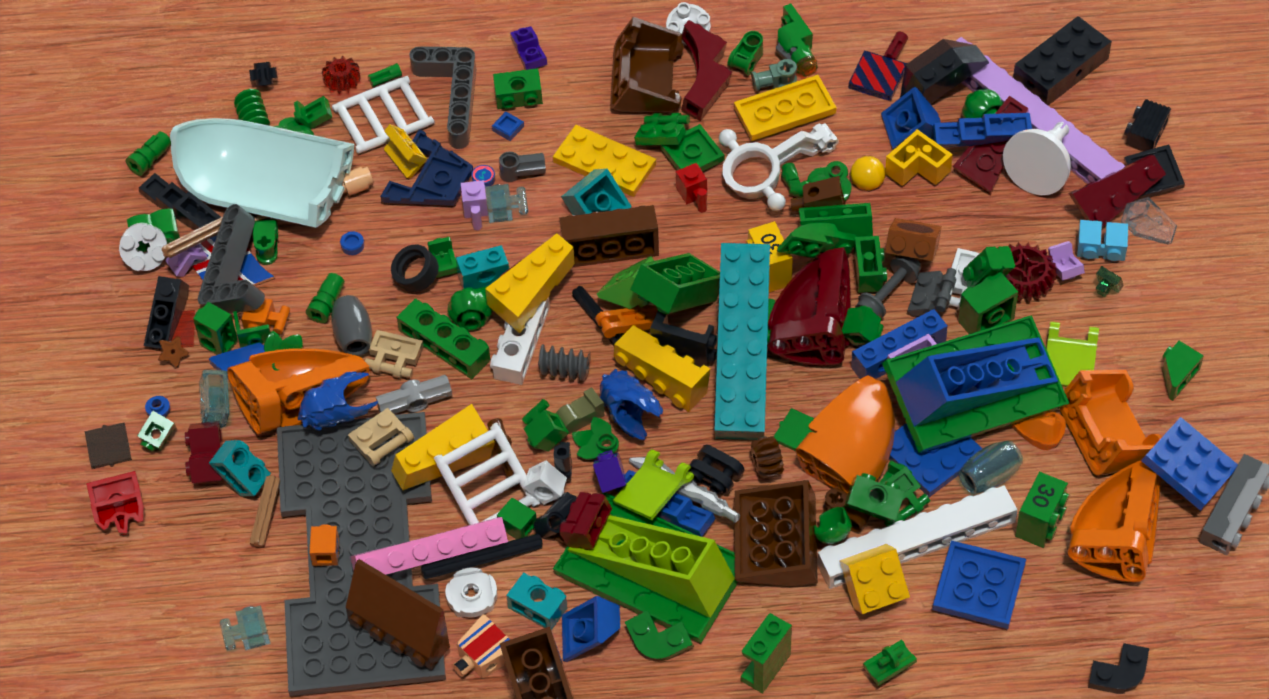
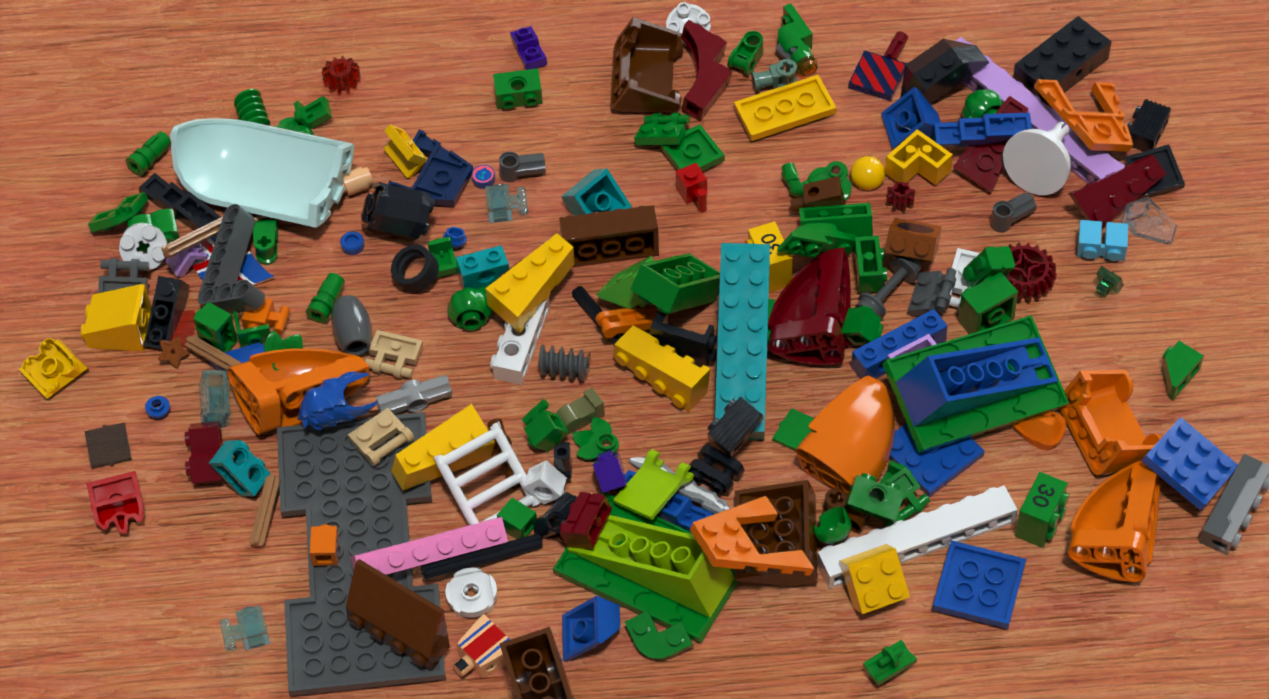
brick [137,411,176,452] -> none
black gear [249,62,278,86] -> none
white bar [331,76,435,154] -> none
green piece [368,63,402,87] -> none
green brick [396,298,491,380] -> none
dark grey beam [409,46,477,149] -> none
lavender brick [461,180,488,230] -> none
blue tile [492,111,524,141] -> none
teal brick [506,572,568,631] -> none
yellow plate [553,125,656,197] -> none
blue head [600,369,663,440] -> none
white piece [719,123,839,211] -> none
green panel [741,613,792,694] -> none
reddish brown gear [751,436,784,479] -> none
clear light blue piece [958,440,1023,494] -> none
lime flag [1047,321,1099,387] -> none
lavender bracket [1048,241,1085,280] -> none
black plate [1088,643,1149,694] -> none
none -> yellow slope [19,338,88,399]
none -> yellow slope [81,284,152,352]
none -> green plate [88,192,148,232]
none -> dark grey plate [98,258,149,294]
none -> medium nougat axle [185,335,241,371]
none -> black brick [361,182,435,240]
none -> blue plate [443,227,467,248]
none -> orange wing [690,496,814,576]
none -> black brick [707,397,763,457]
none -> dark red gear [886,182,915,211]
none -> dark grey piece [990,192,1037,232]
none -> orange wing [1034,79,1133,152]

